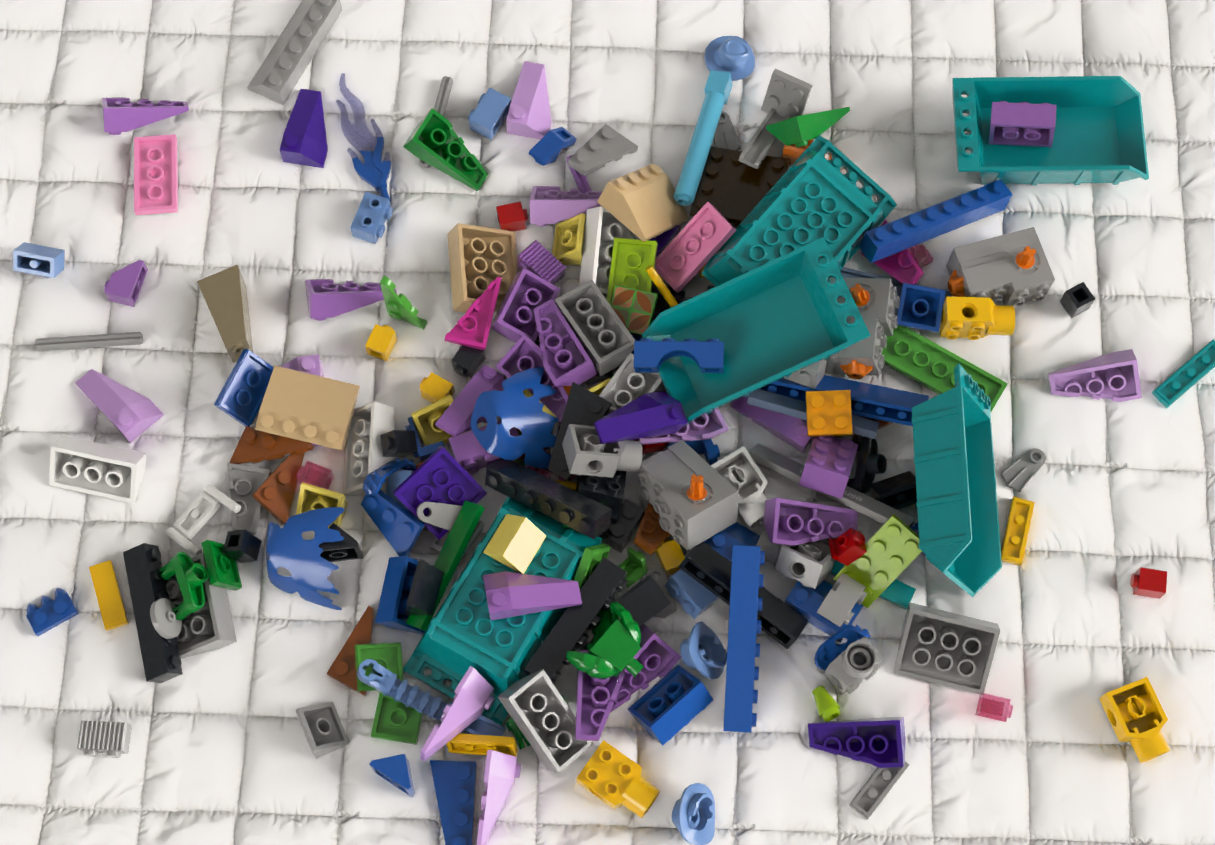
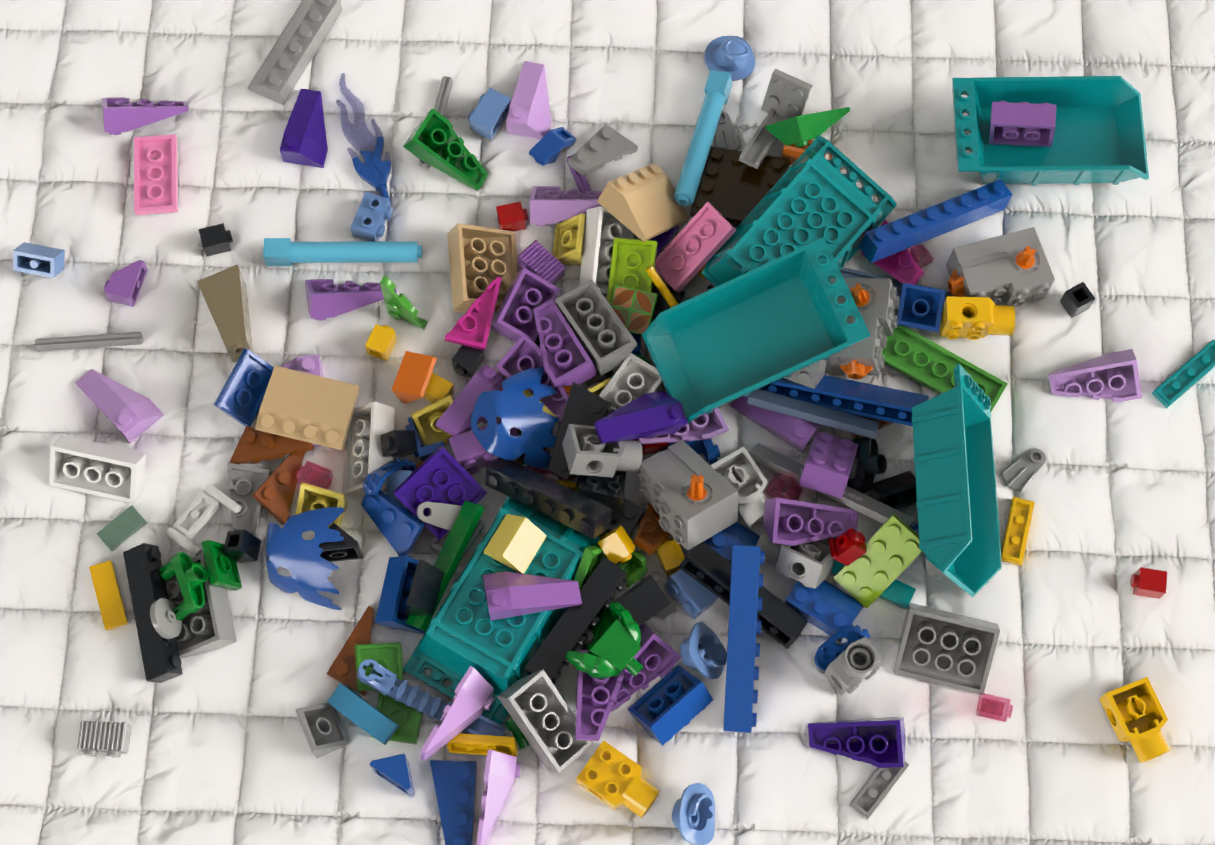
blue plate [26,588,79,636] -> none
blue arch [634,338,725,373] -> none
light orange plate [805,390,853,437] -> none
lime cone [812,686,841,722] -> none
light grey brick [817,573,867,627] -> none
none -> sand green tile [97,505,147,551]
none -> black brick [199,223,233,257]
none -> medium azure brick [263,238,423,266]
none -> dark azure slope [327,683,399,745]
none -> orange slope [392,351,437,404]
none -> yellow brick [598,525,636,564]
none -> clear pink brick [765,472,803,501]

